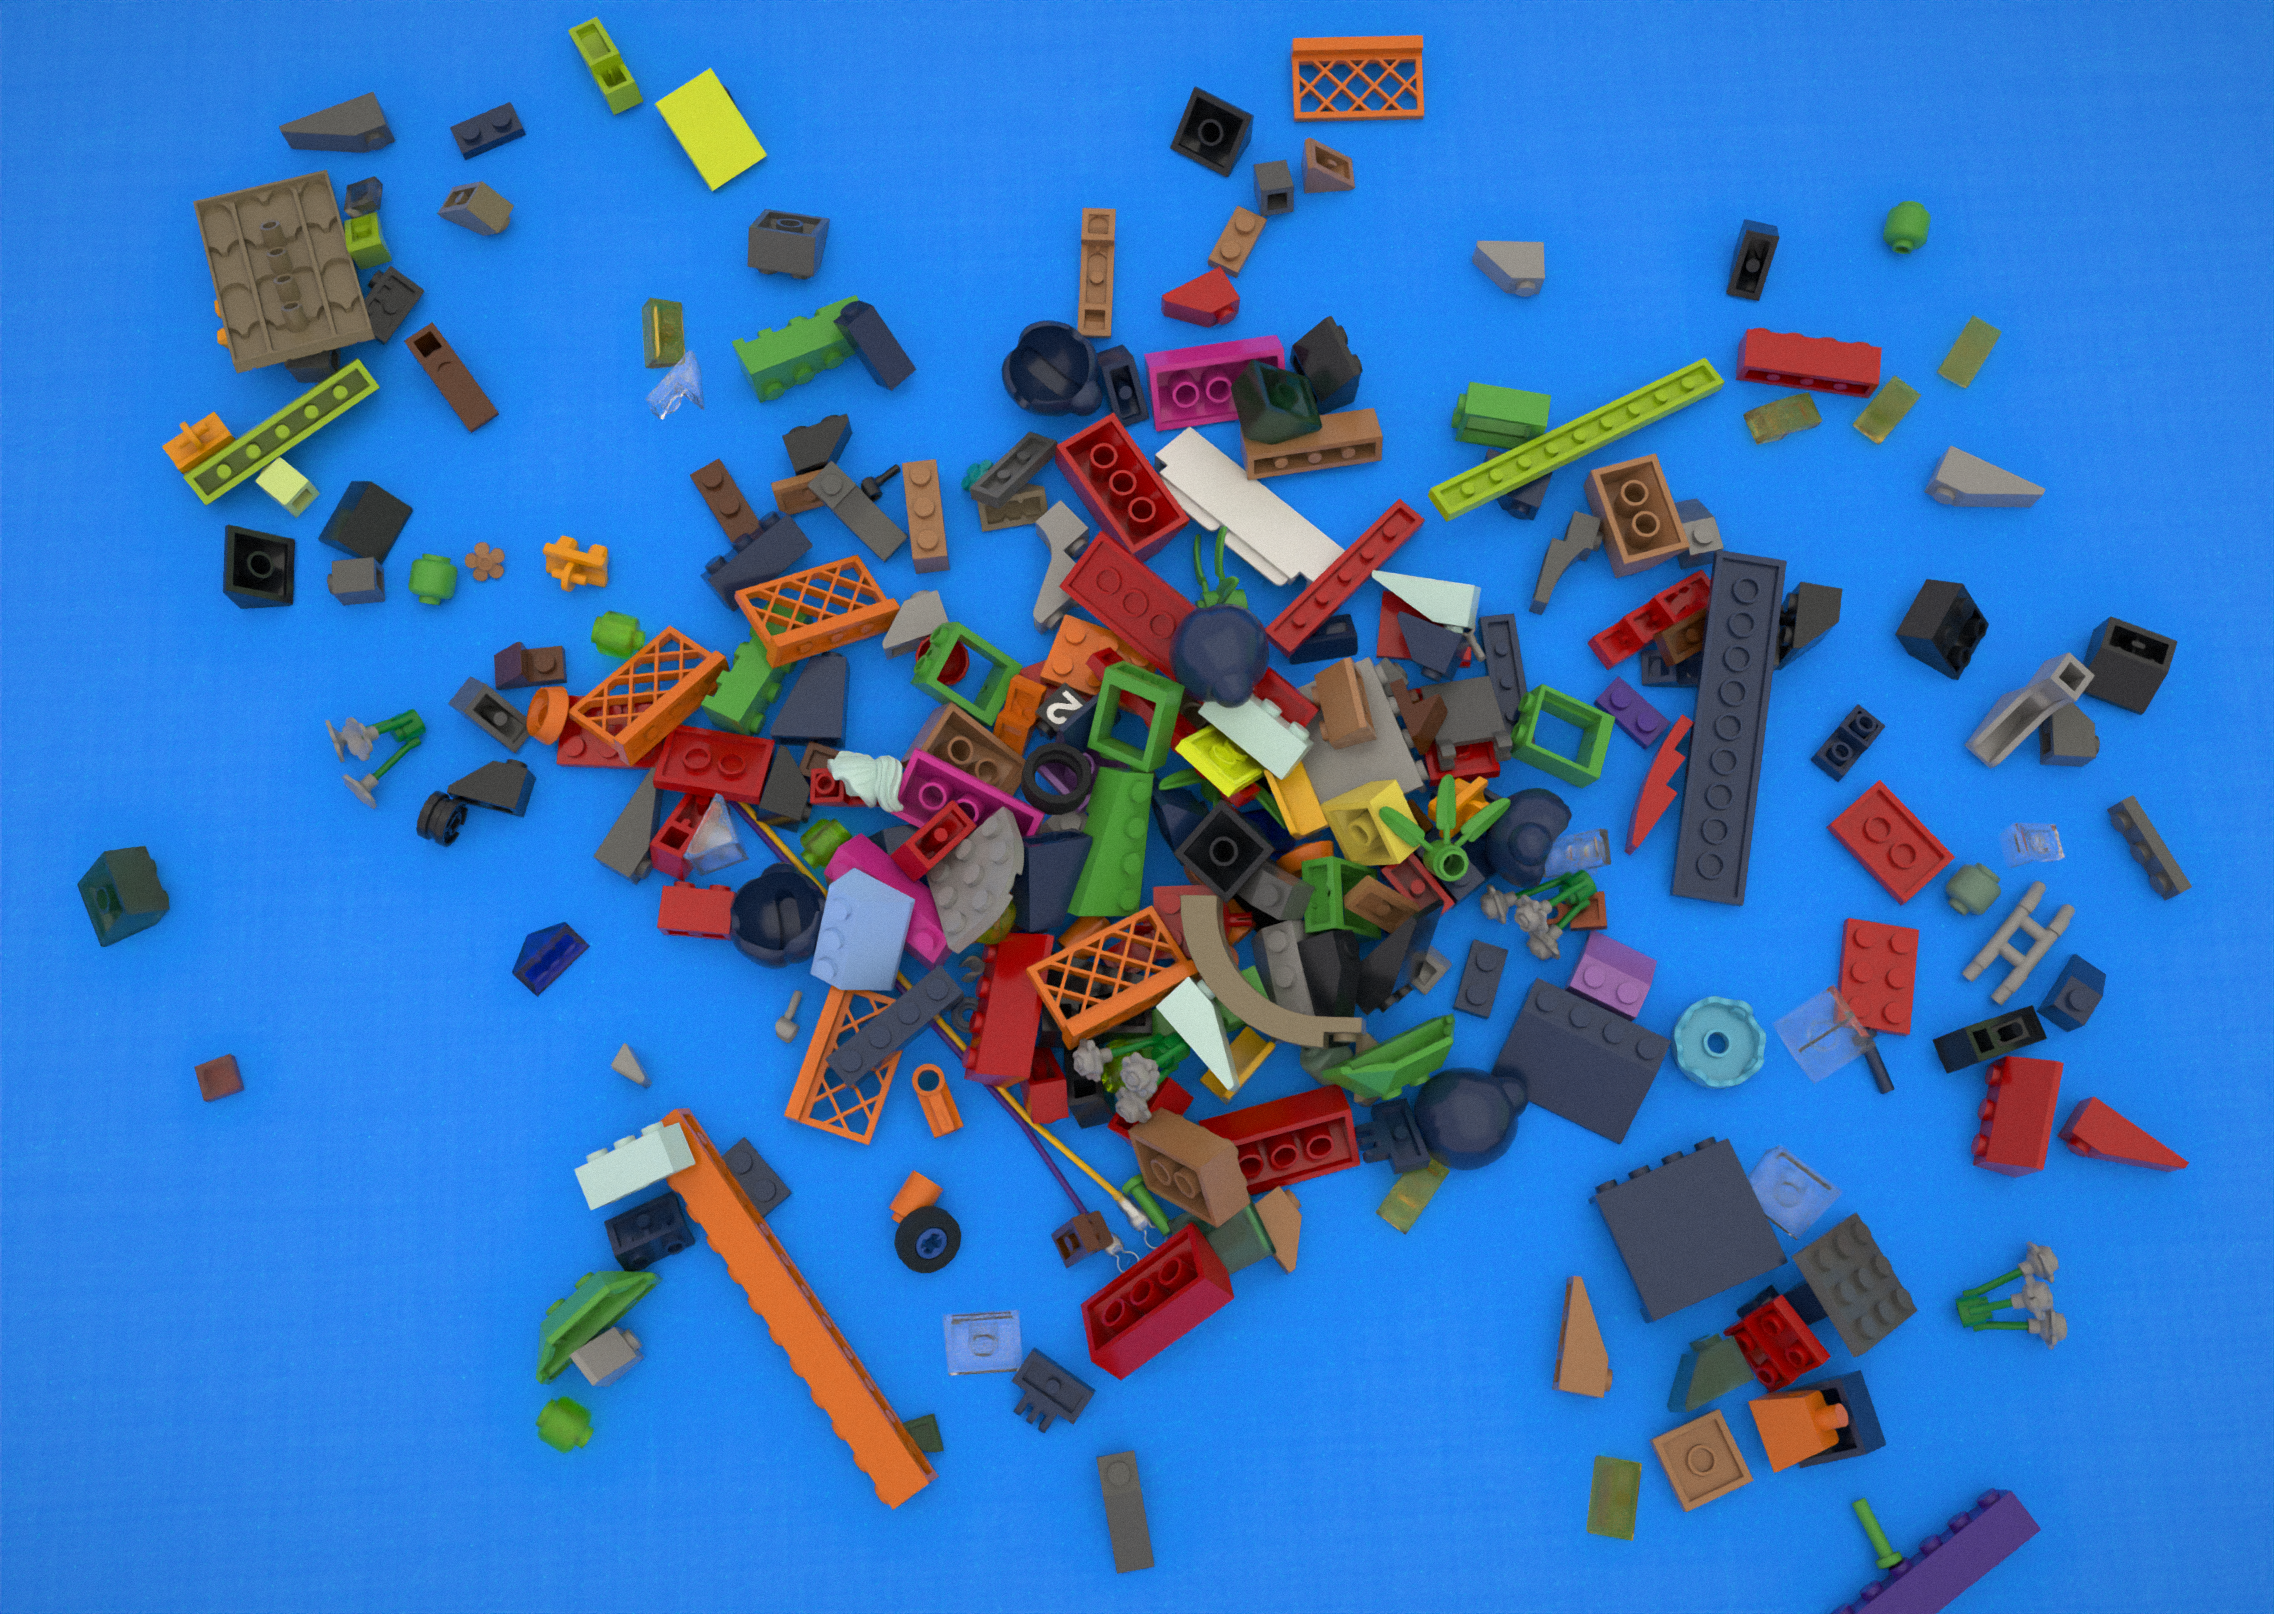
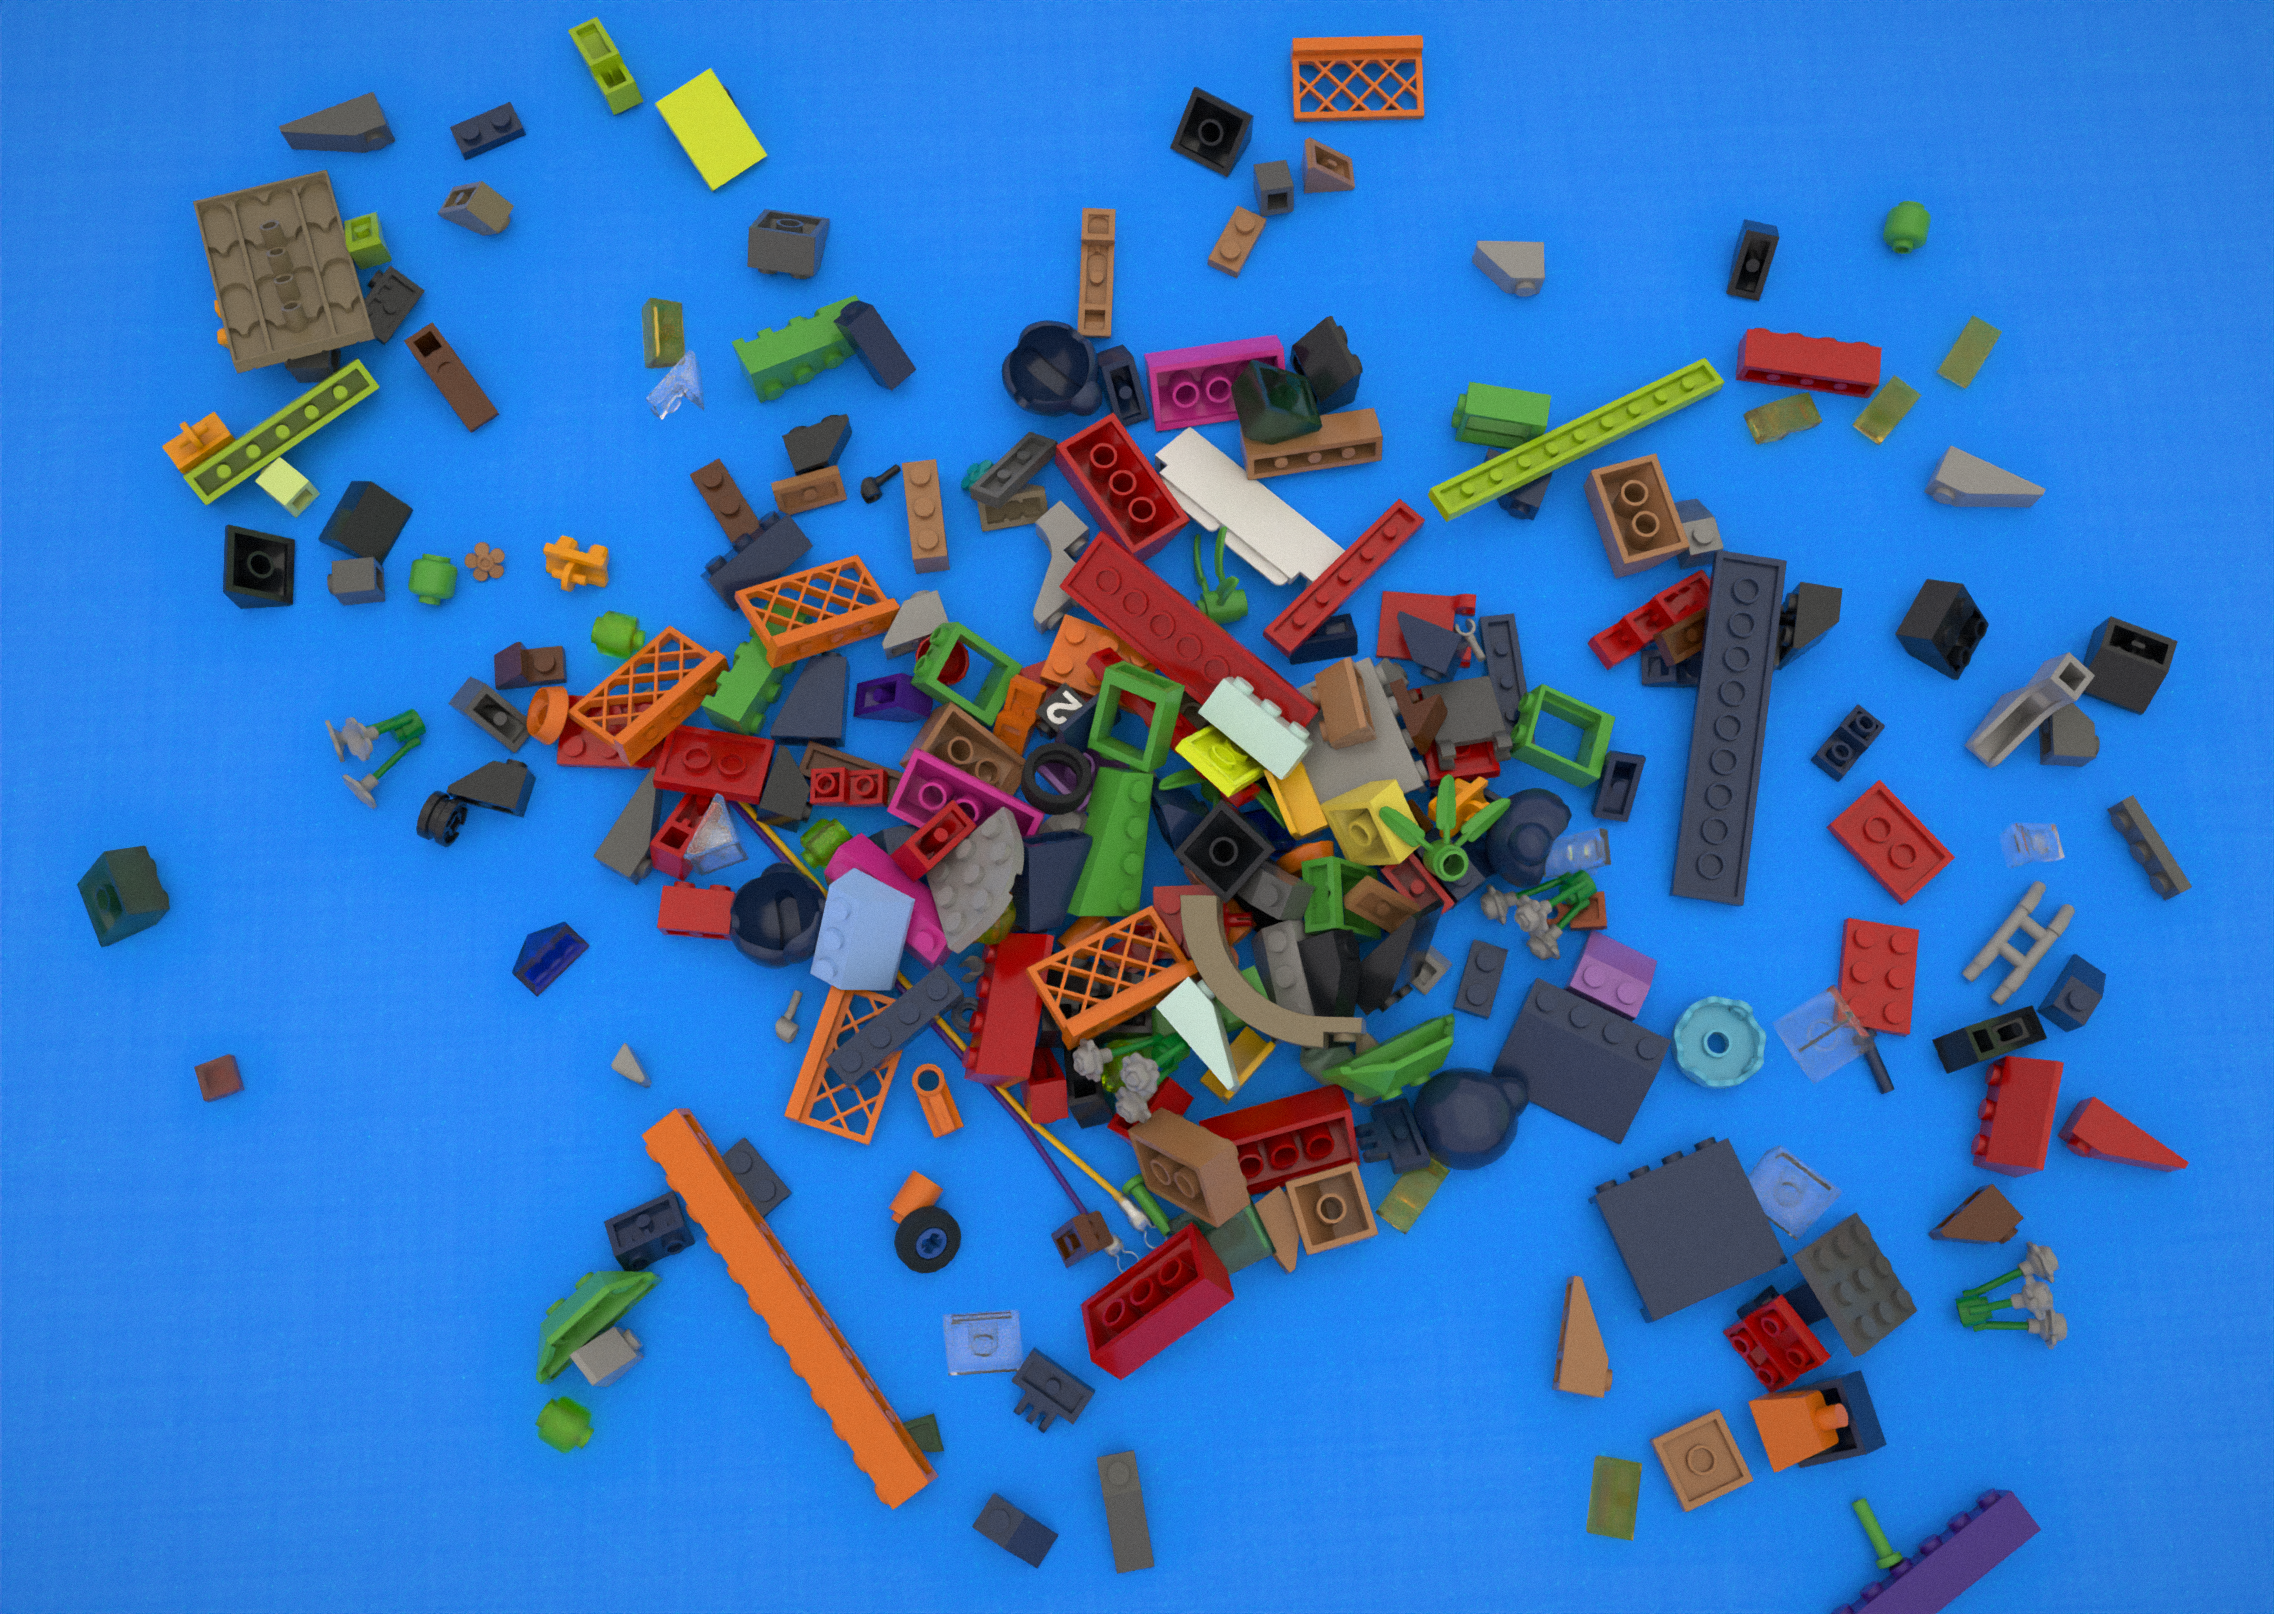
clear smoke plate [344,176,383,219] -> none
light aqua brick [574,1121,696,1211] -> none
dark grey slope [807,461,908,563] -> none
light aqua hair [827,751,904,813] -> none
red slope [1161,266,1240,328] -> none
dark blue piece [1169,603,1269,709] -> none
light aqua slope [1372,570,1481,634] -> none
dark grey slope [1529,511,1603,615] -> none
dark purple plate [1593,676,1671,750] -> none
red slope [1624,714,1693,855] -> none
slope [1667,1333,1755,1412] -> none
sand green head [1945,862,2001,916] -> none
none -> dark purple slope [853,673,933,723]
none -> dark blue slope [972,1492,1058,1569]
none -> medium nougat slope [1284,1162,1379,1256]
none -> dark blue slope [1591,750,1646,822]
none -> reddish brown slope [1928,1184,2024,1245]

